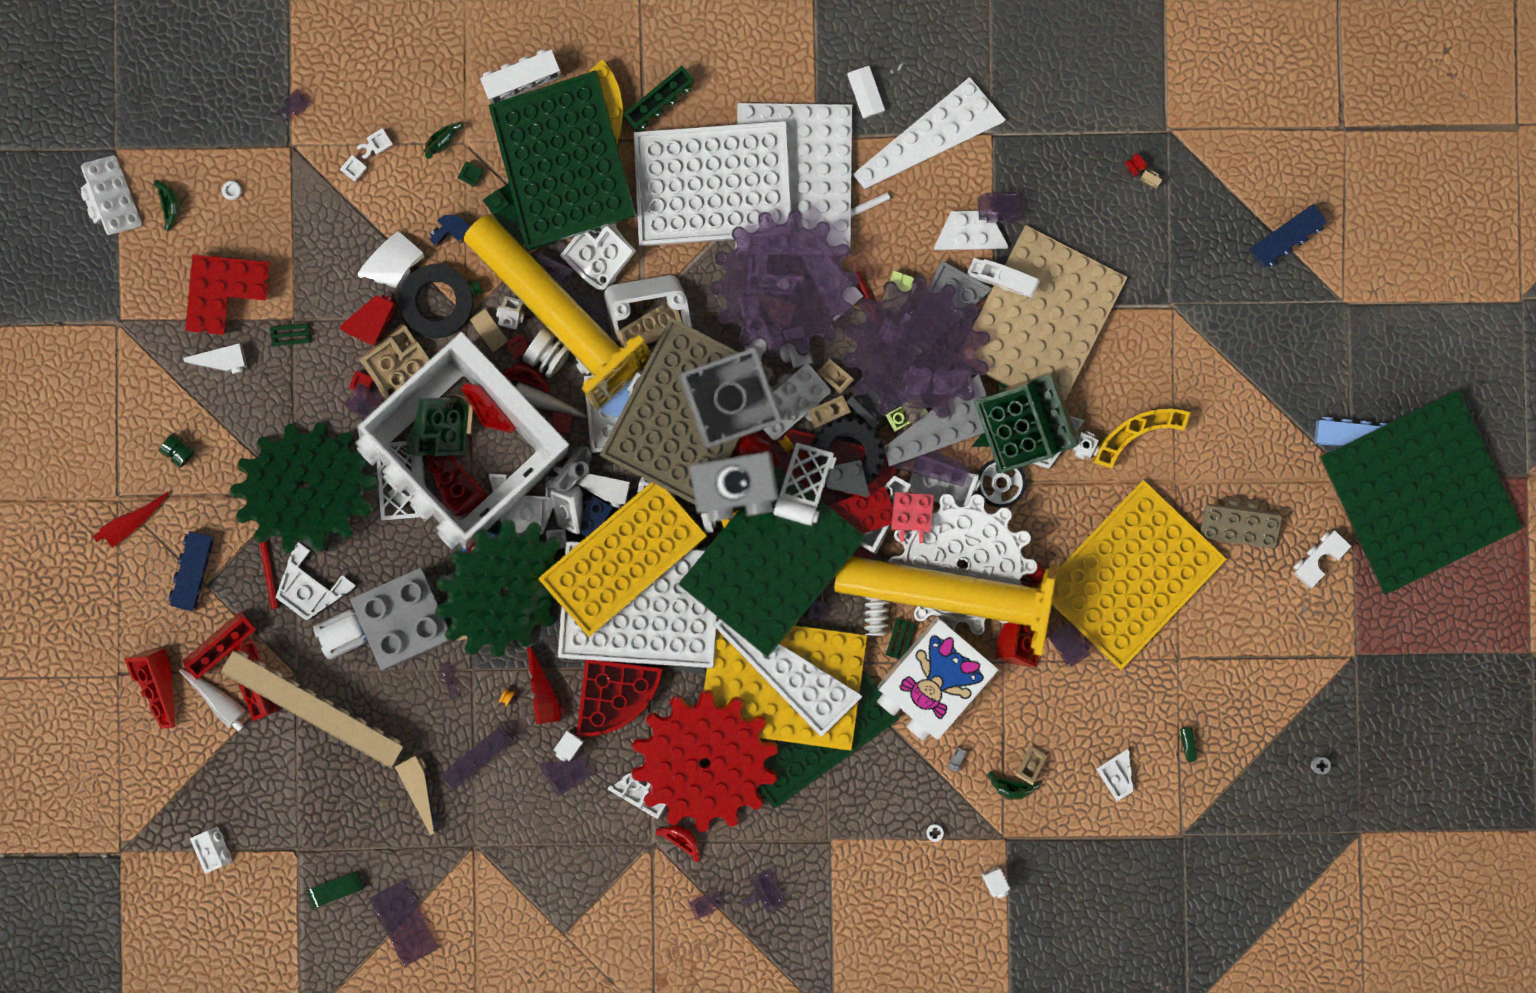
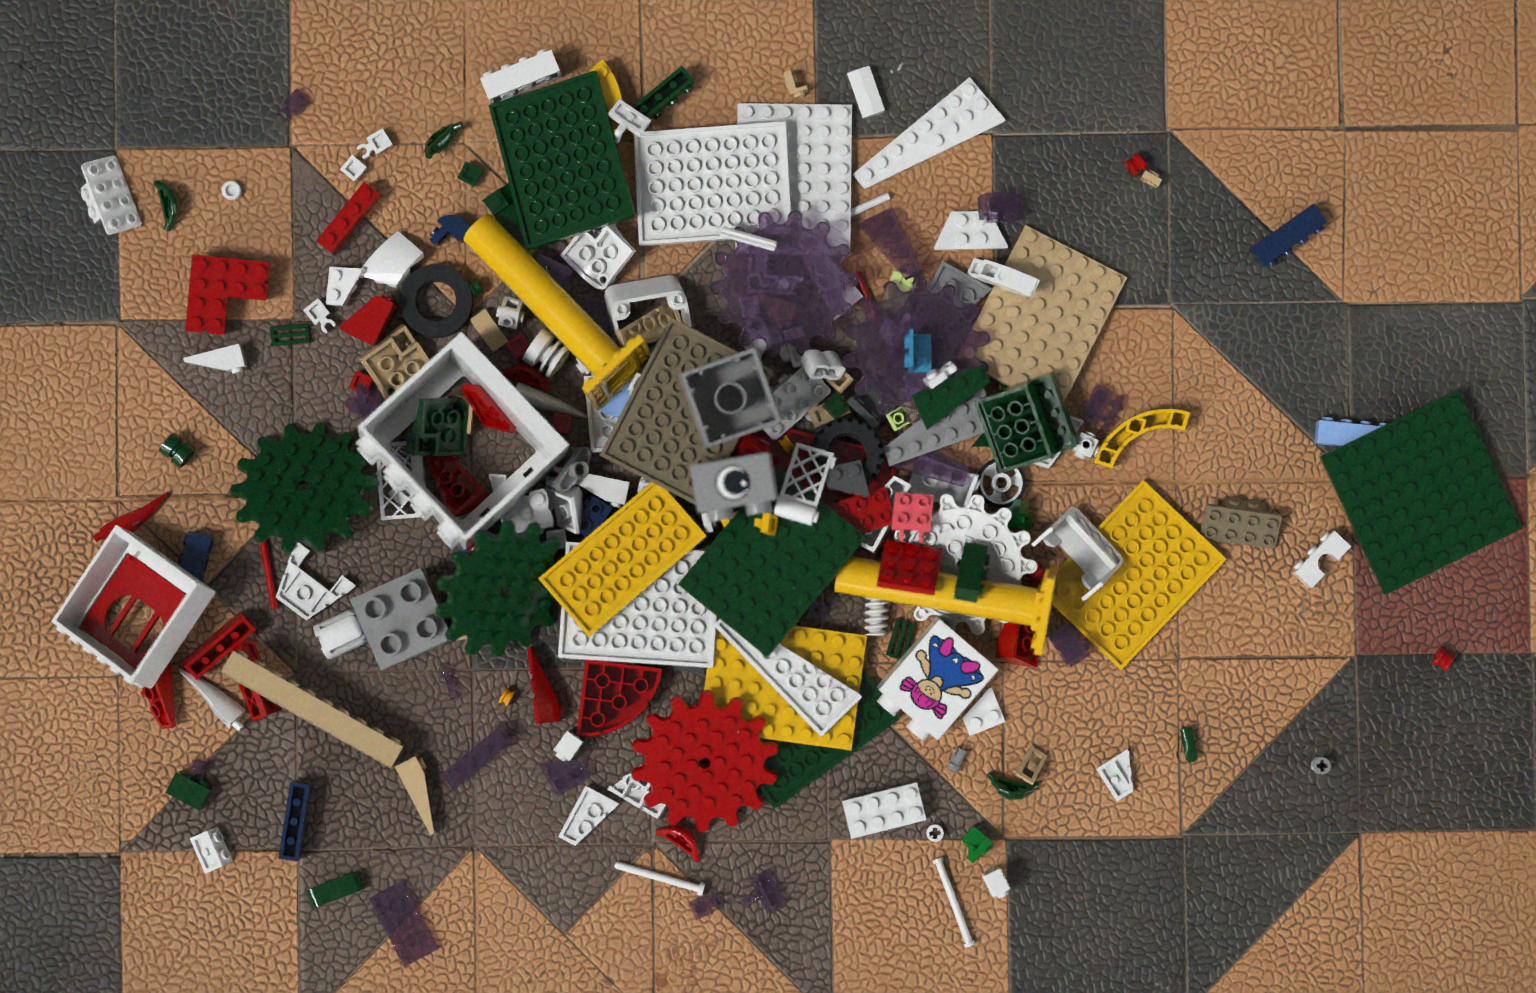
none -> white door [51,525,216,689]
none -> dark green brick [165,770,213,810]
none -> plate [188,759,207,774]
none -> dark blue brick [278,781,312,862]
none -> white plate [304,298,336,334]
none -> red brick [316,182,382,255]
none -> white wing [325,267,365,307]
none -> white brick [529,489,554,530]
none -> white wing [558,786,620,846]
none -> white plate [608,99,651,143]
none -> white bar [614,861,706,896]
none -> white axle [720,226,777,251]
none -> yellow tile [754,513,778,536]
none -> tan bracket [783,70,808,99]
none -> white brick [800,349,846,380]
none -> dark green plate [822,392,850,419]
none -> white brick [842,782,926,839]
none -> wing [858,207,923,280]
none -> red plate [877,540,943,596]
none -> dark azure bracket [904,328,931,373]
none -> dark green wing [911,364,990,430]
none -> white plate [922,361,957,389]
none -> white bar [932,857,976,948]
none -> dark green brick [954,542,990,603]
none -> green brick [961,825,992,863]
none -> white wing [962,687,1005,736]
none -> green brick [999,499,1033,532]
none -> white windscreen [1032,507,1123,601]
none -> plate [1078,383,1125,432]
none -> red wheel [1431,647,1455,671]

